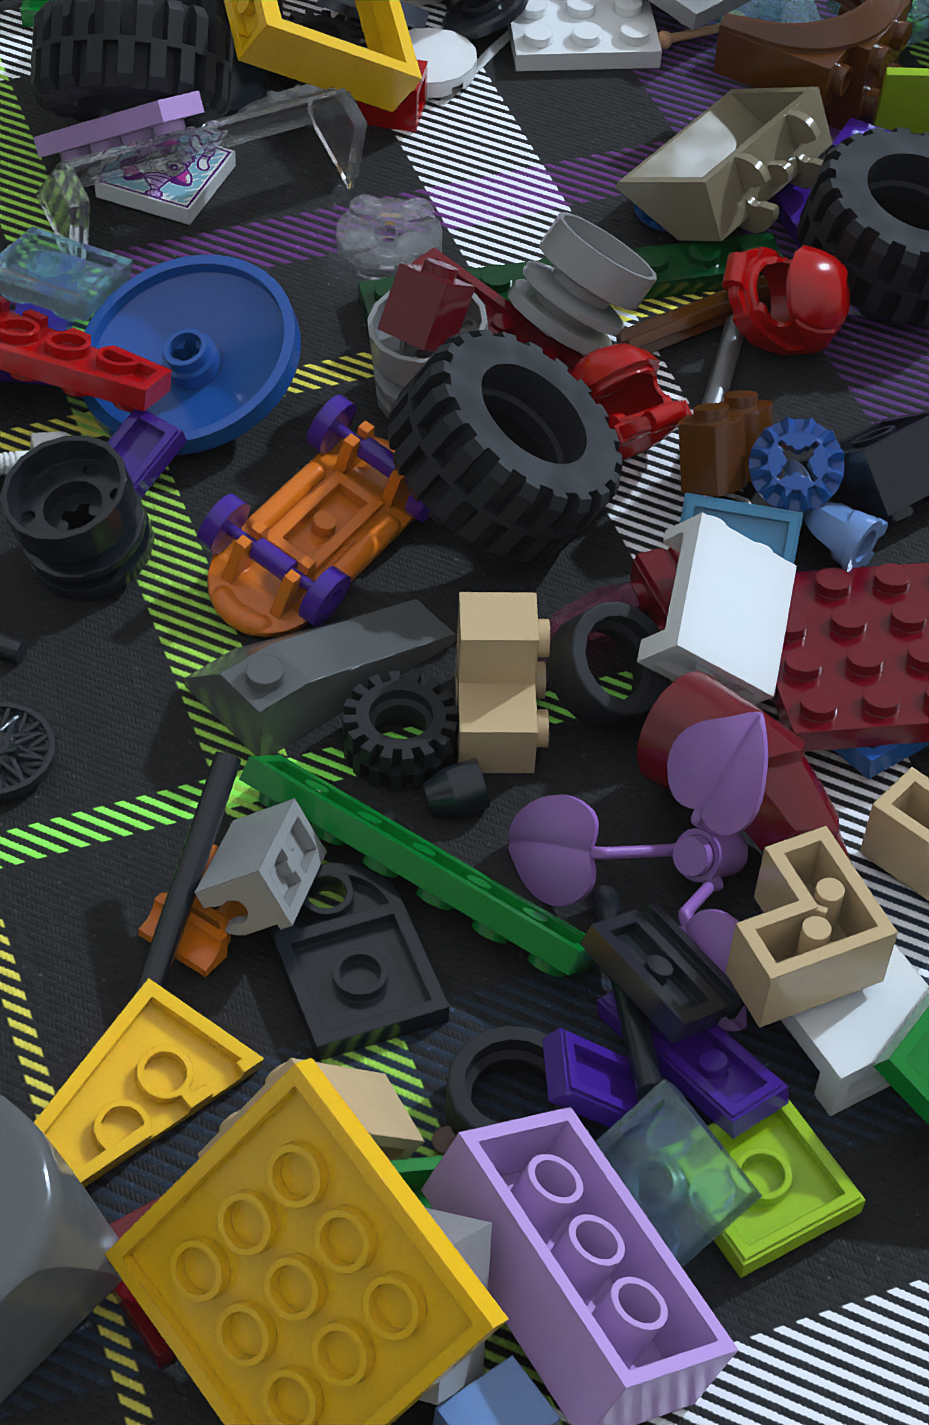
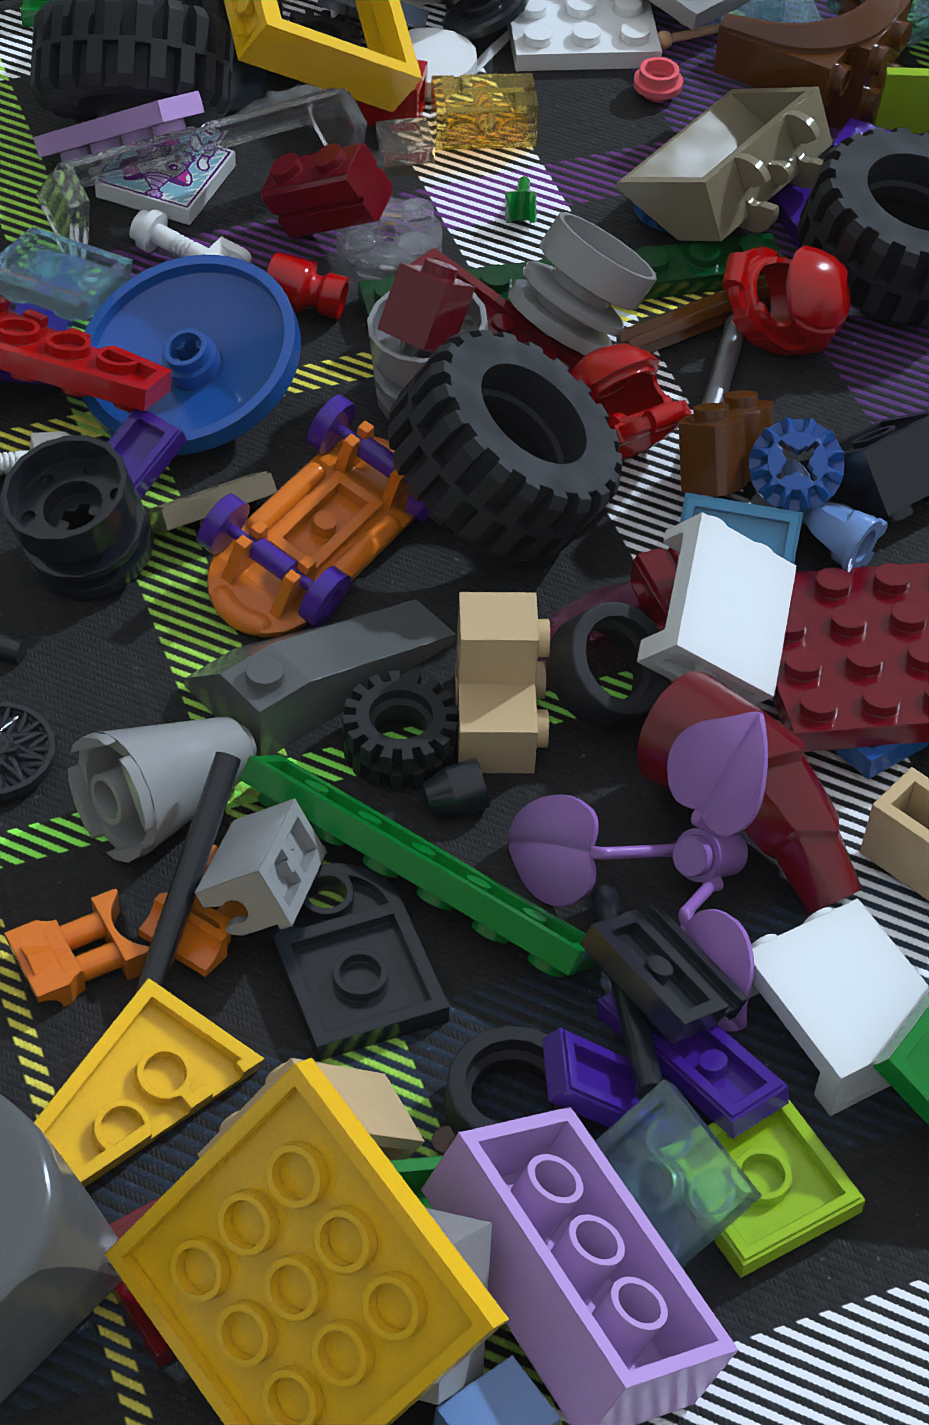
tan brick [726,826,898,1028] -> none
none -> orange piece [5,889,149,1007]
none -> light grey cone [68,716,257,863]
none -> white hinge [129,209,252,263]
none -> dark tan plate [147,471,277,532]
none -> dark red brick [261,143,393,238]
none -> red piece [267,252,350,320]
none -> clear tile [376,117,435,167]
none -> clear yellow brick [430,73,539,150]
none -> green hand [505,176,537,223]
none -> coral plate [633,57,683,102]

